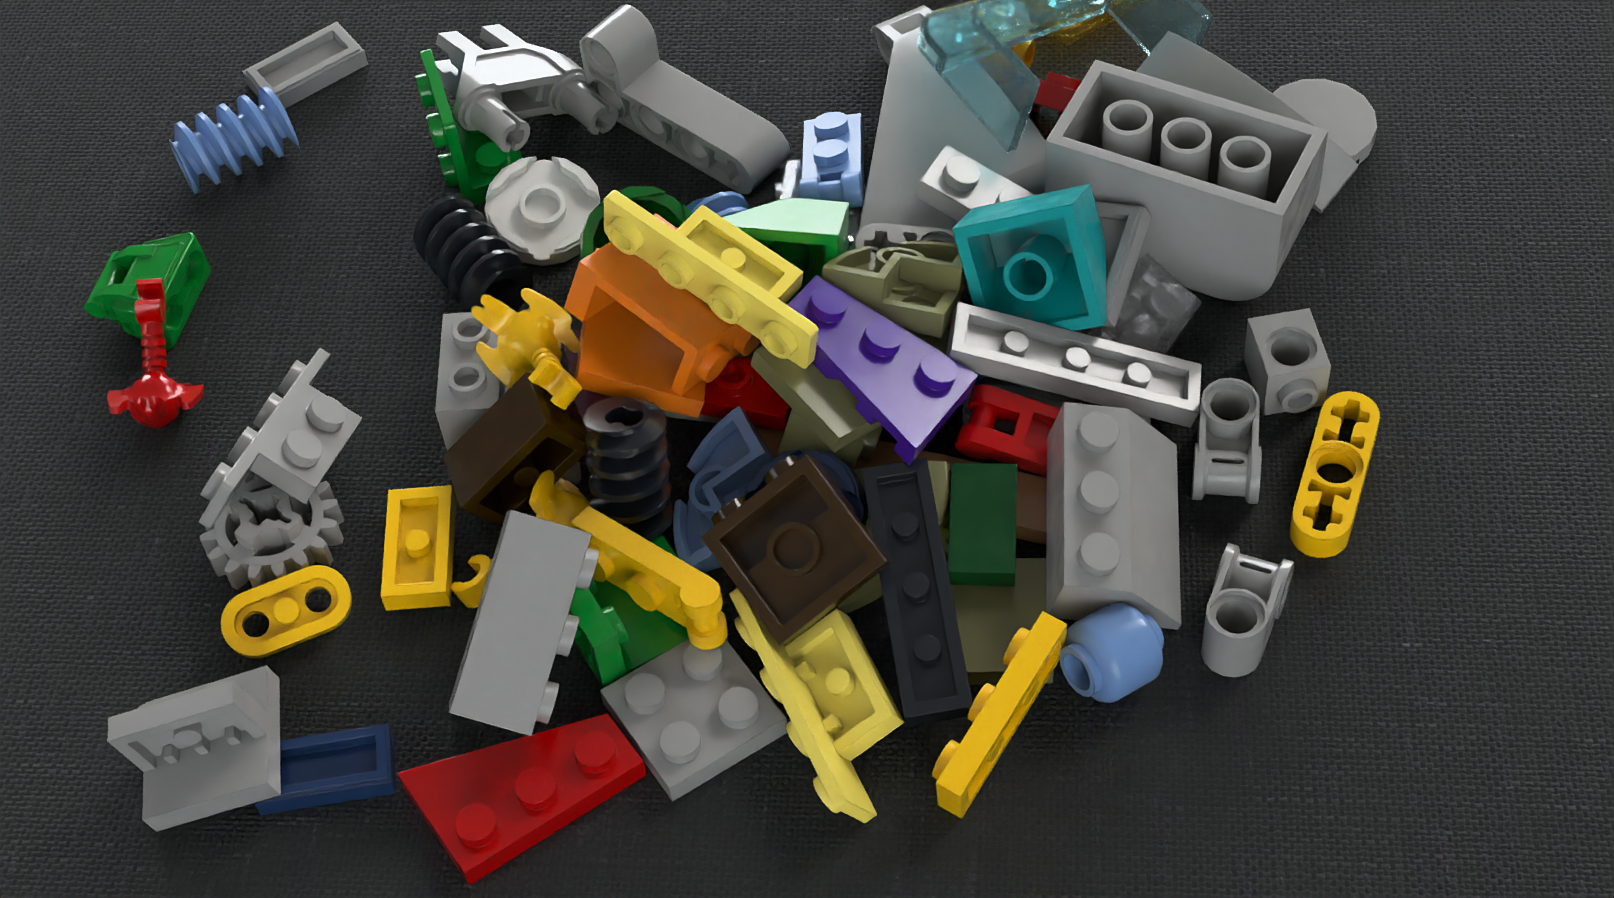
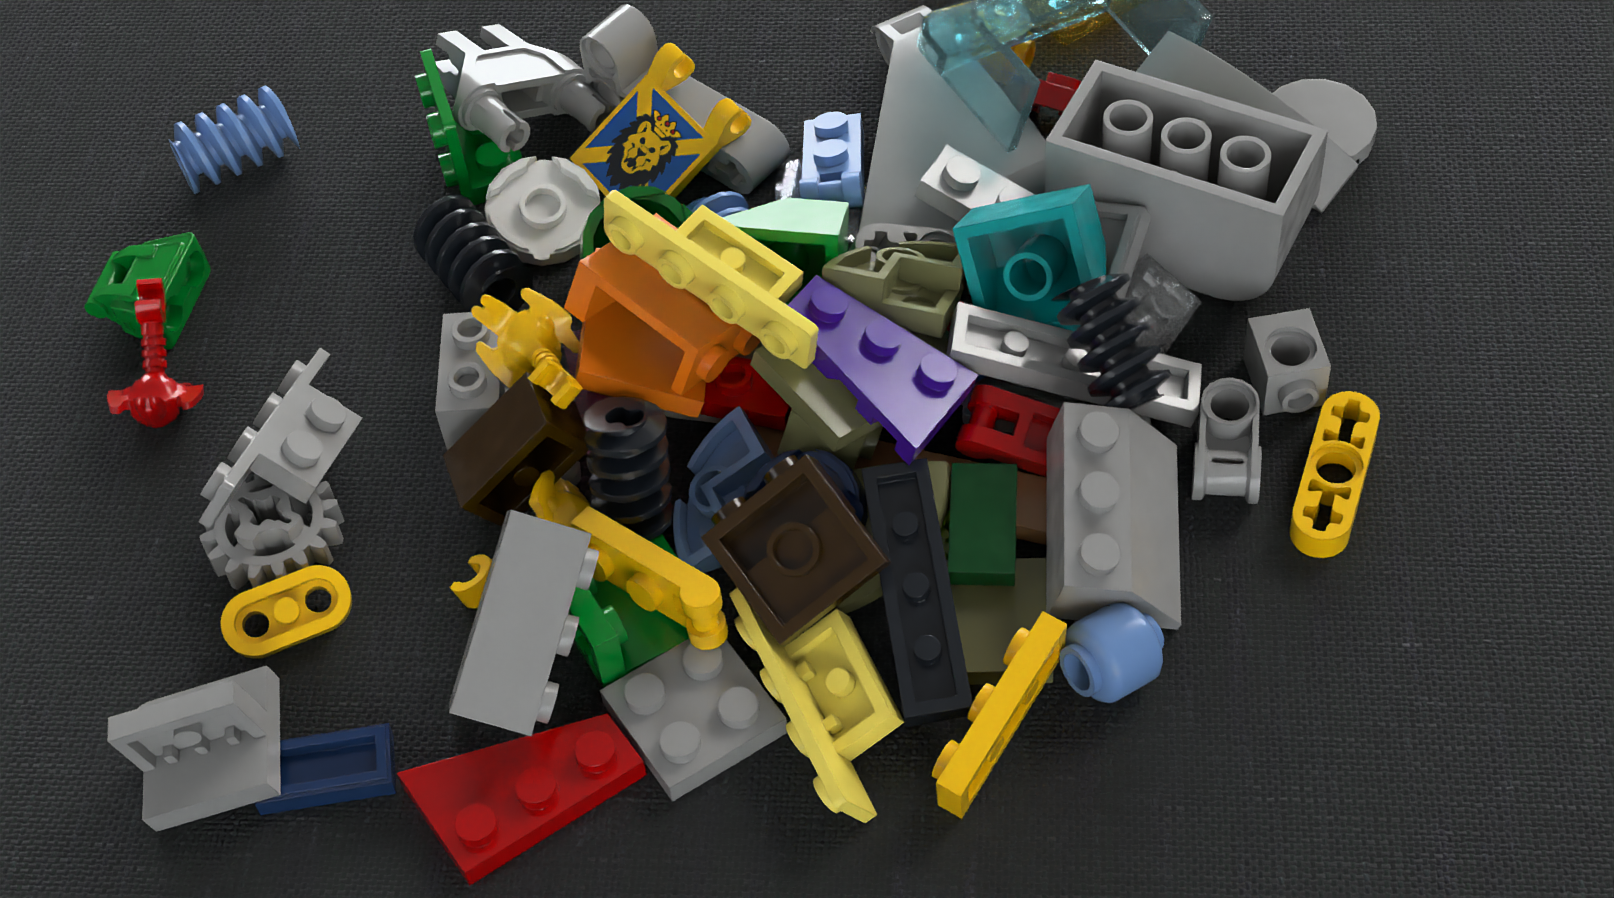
light grey tile [242,22,368,109] -> none
yellow plate [381,485,456,611] -> none
light grey piece [1201,543,1295,678] -> none
none -> flag [569,43,752,198]
none -> black piece [1051,273,1172,410]

